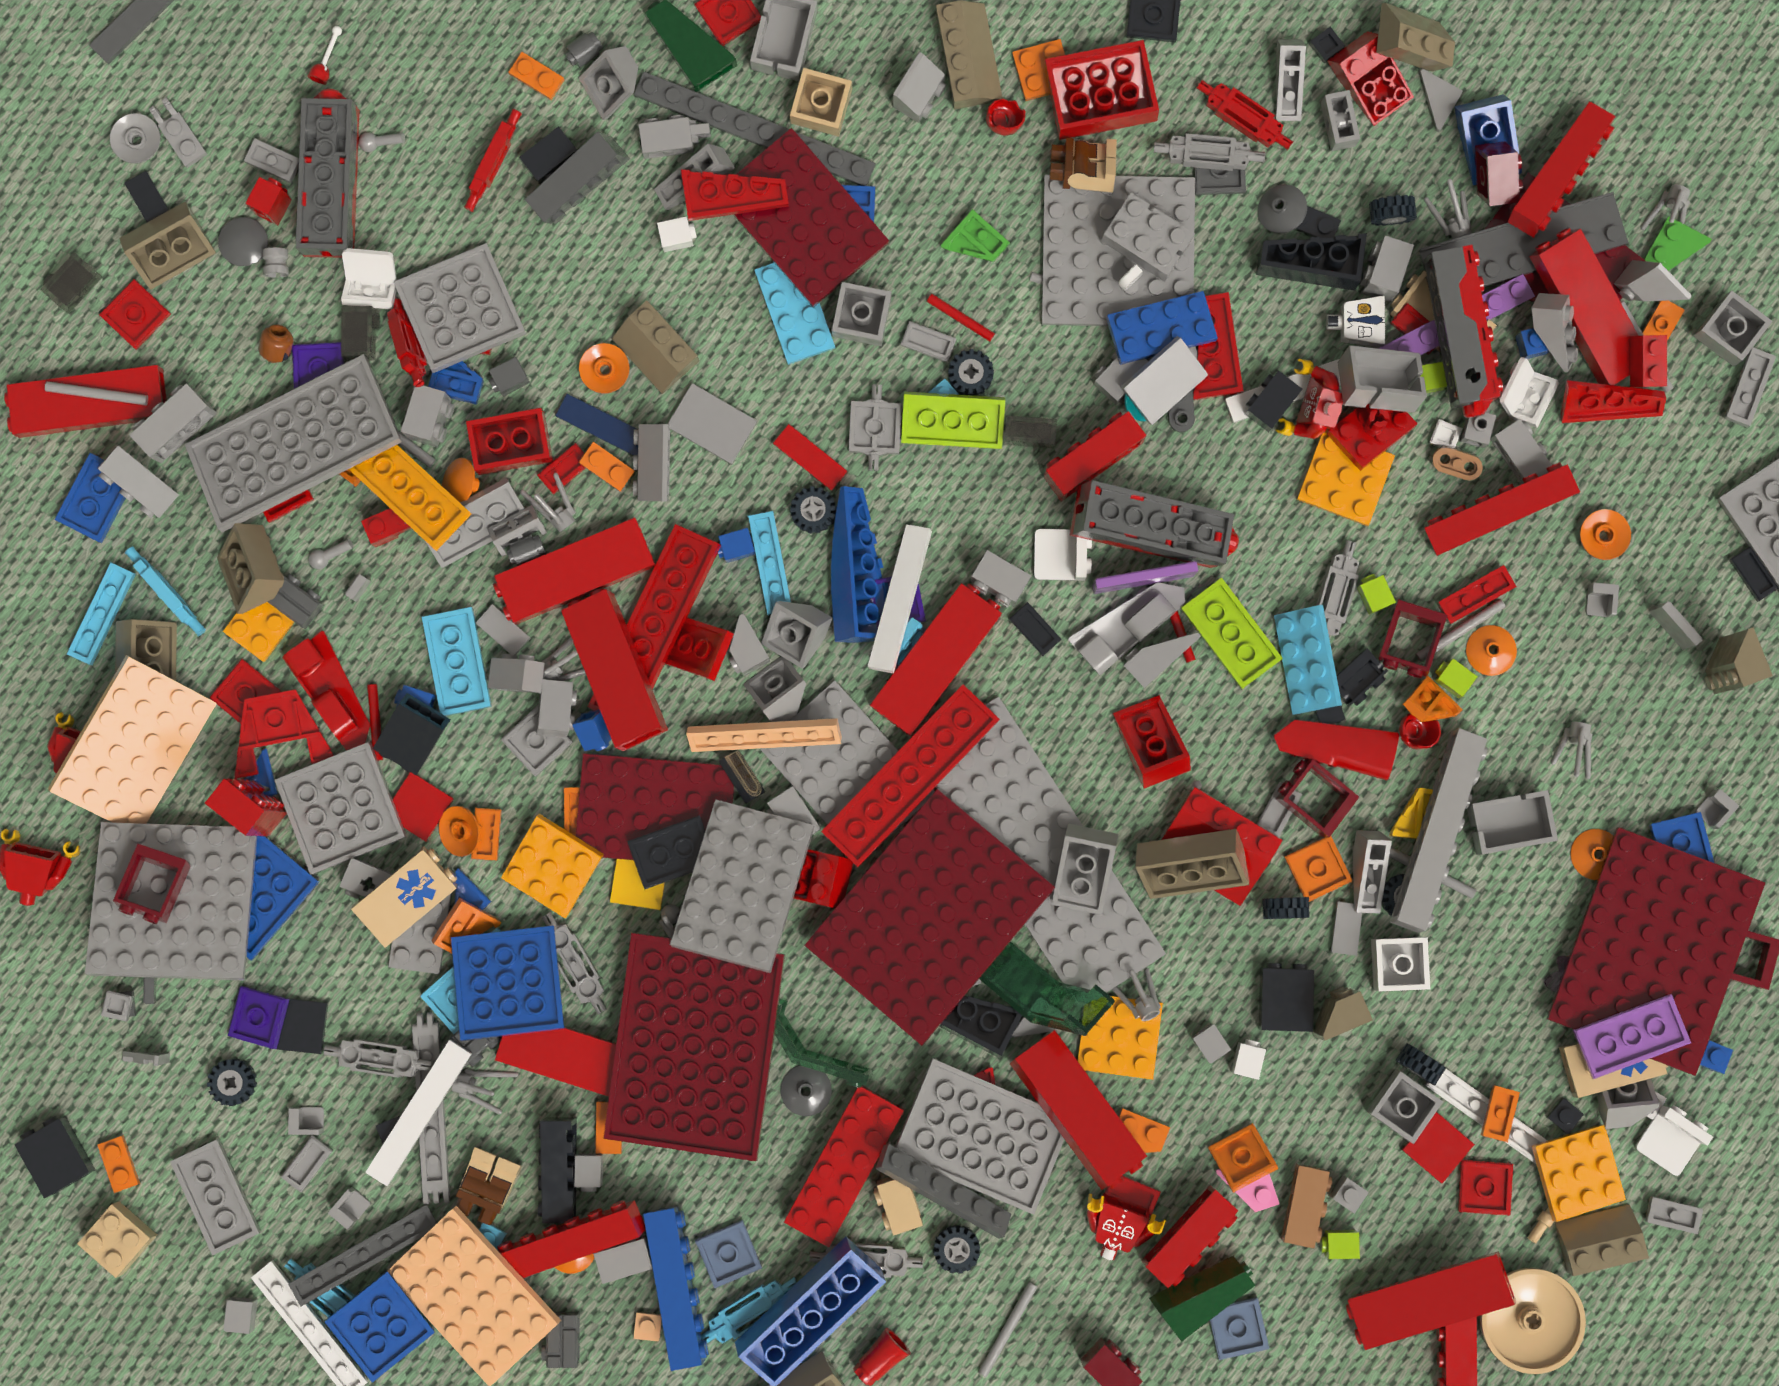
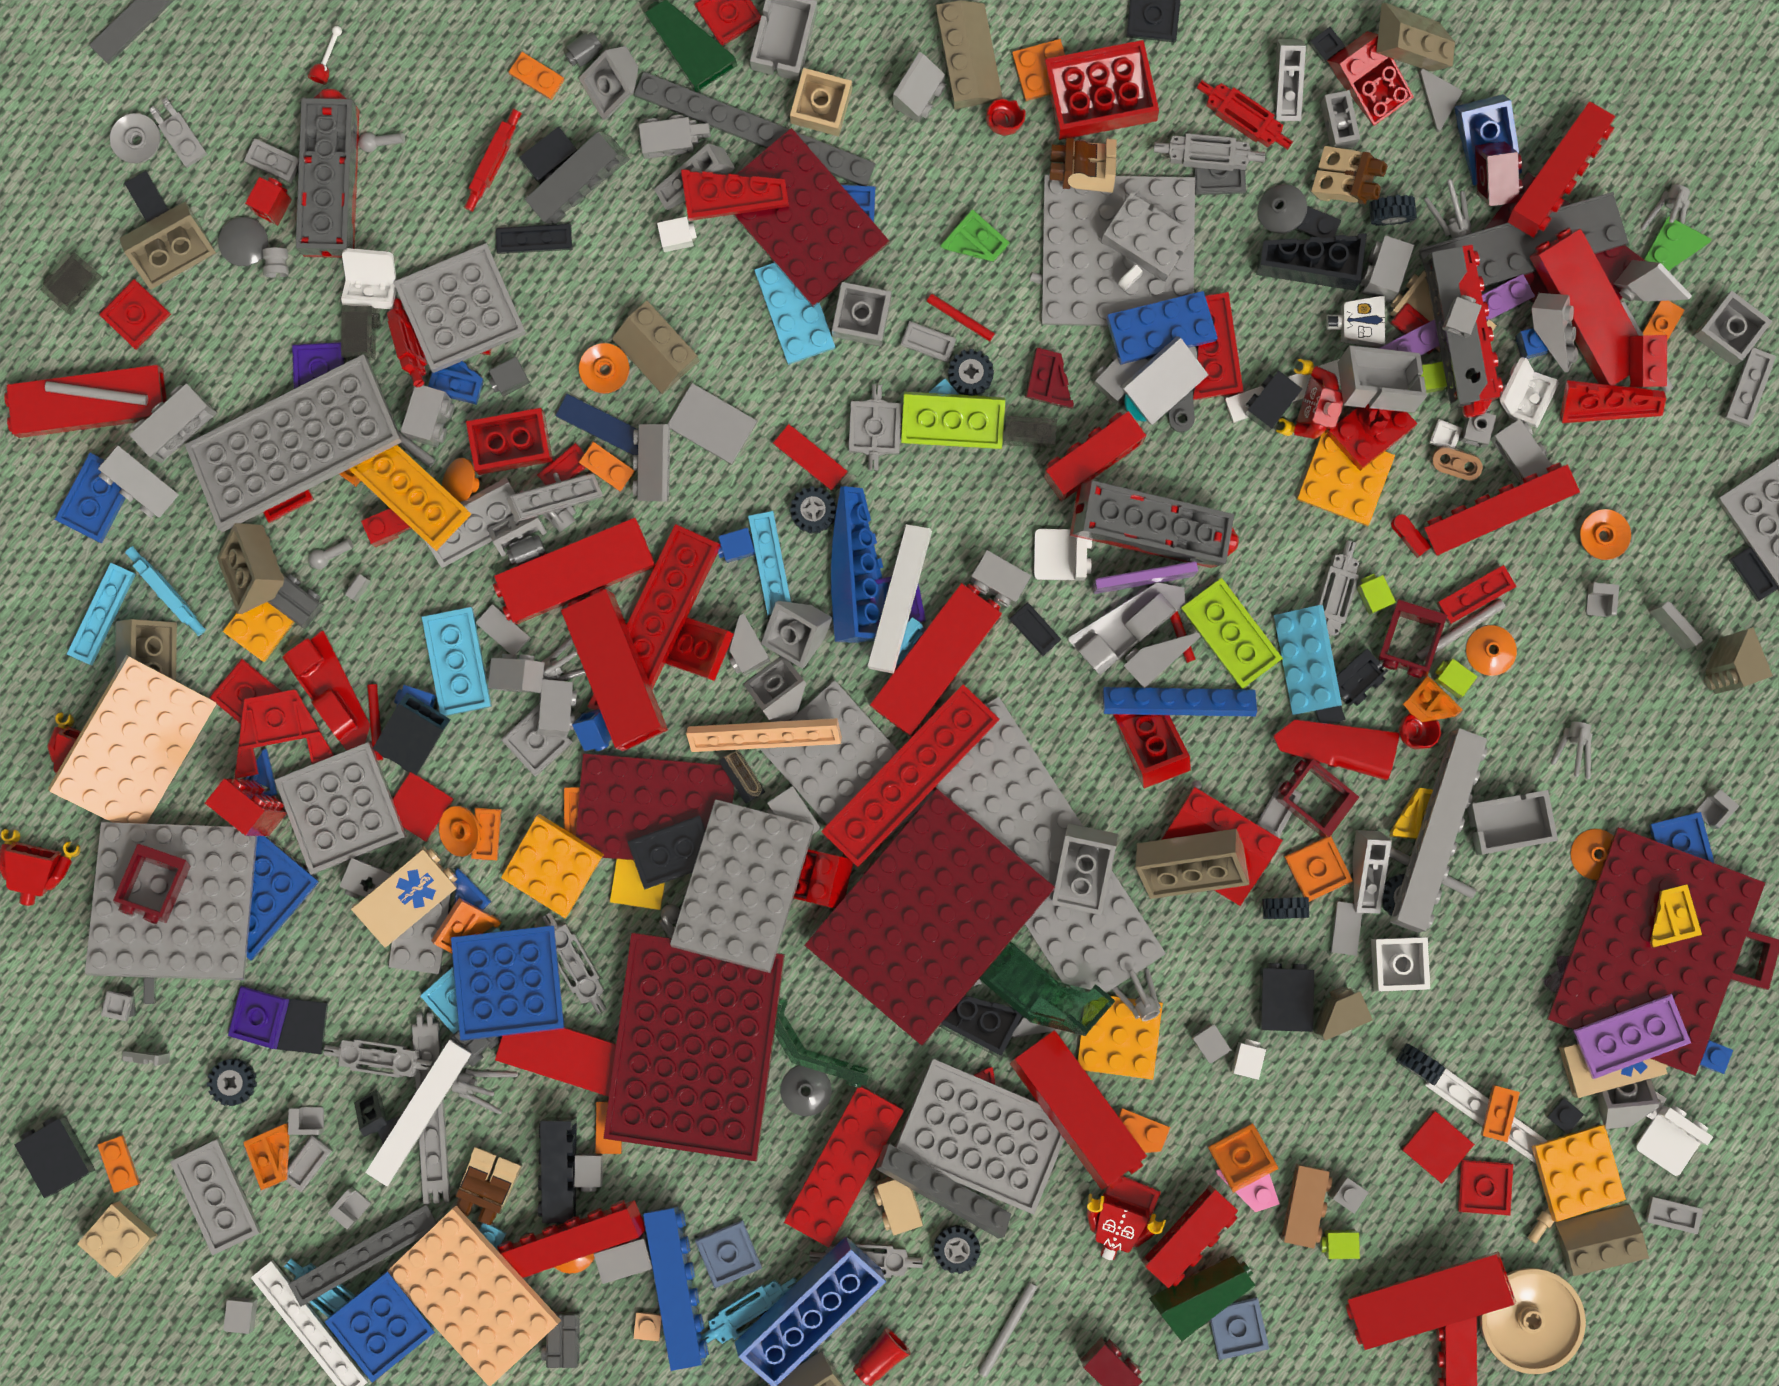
dark orange head [258,325,294,363] -> none
light grey brick [1366,1070,1443,1144] -> none
none -> orange wing [243,1123,289,1190]
none -> black plate [354,1090,387,1137]
none -> black tile [496,224,573,254]
none -> light grey tile [506,473,603,522]
none -> dark red wing [1025,348,1074,409]
none -> blue plate [1103,687,1257,717]
none -> tan hips [1311,146,1388,204]
none -> red bar [1391,514,1431,558]
none -> light grey brick [1442,295,1482,338]
none -> yellow wing [1650,885,1702,947]

